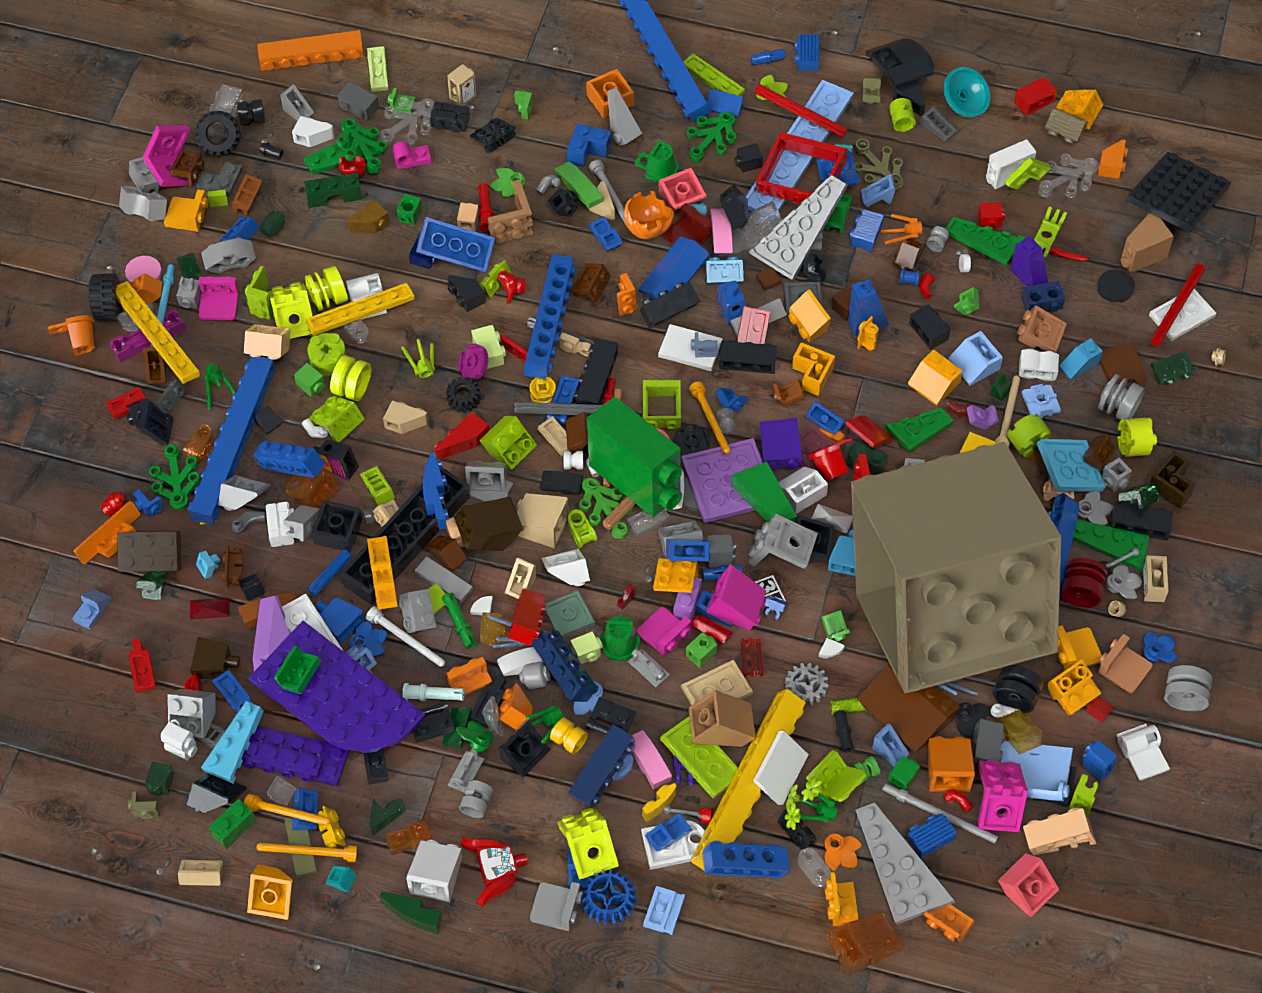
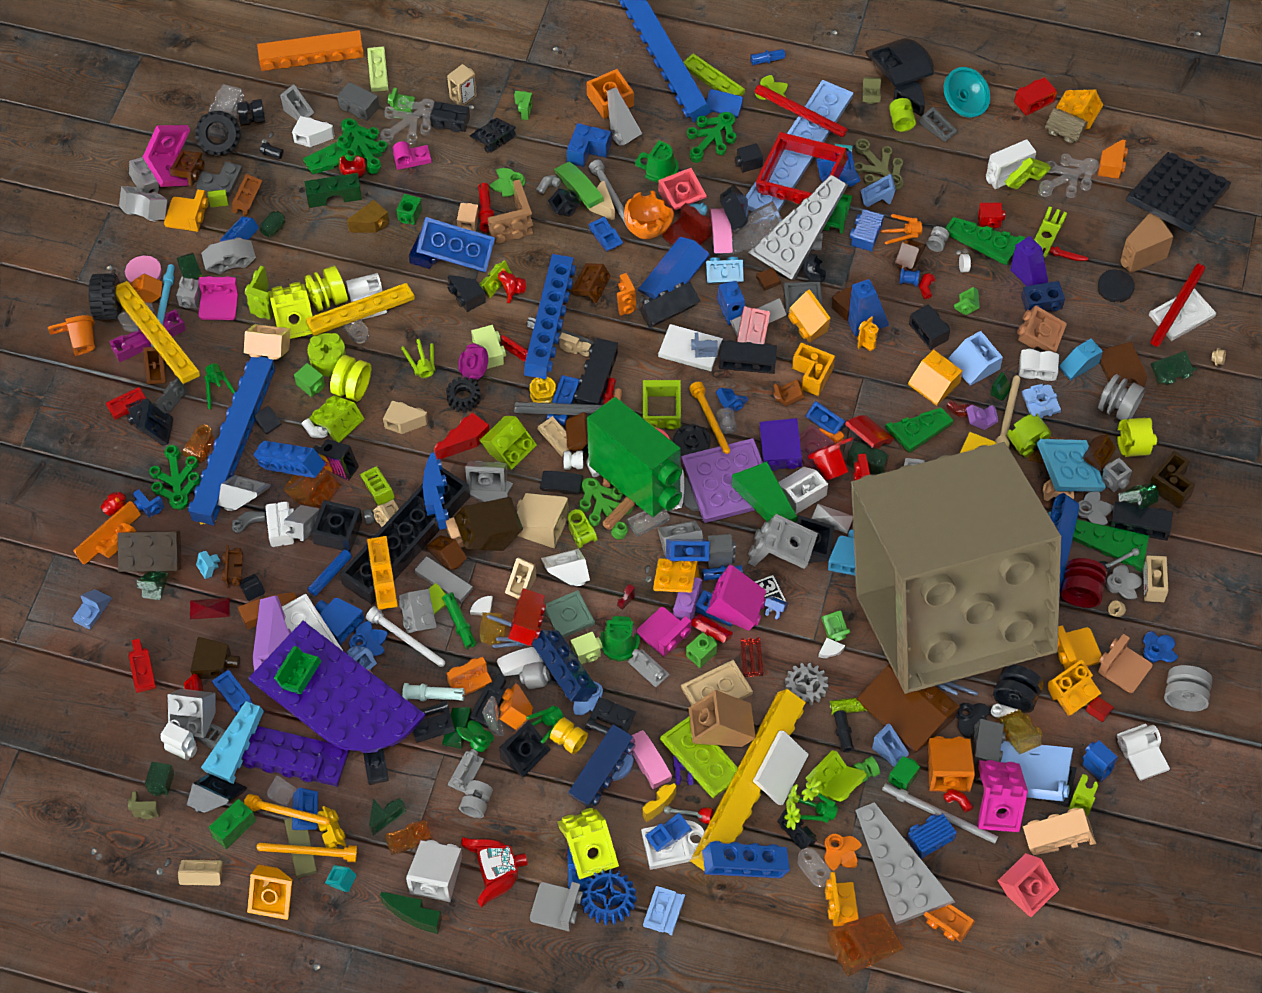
blue brick [794,34,819,71] -> none

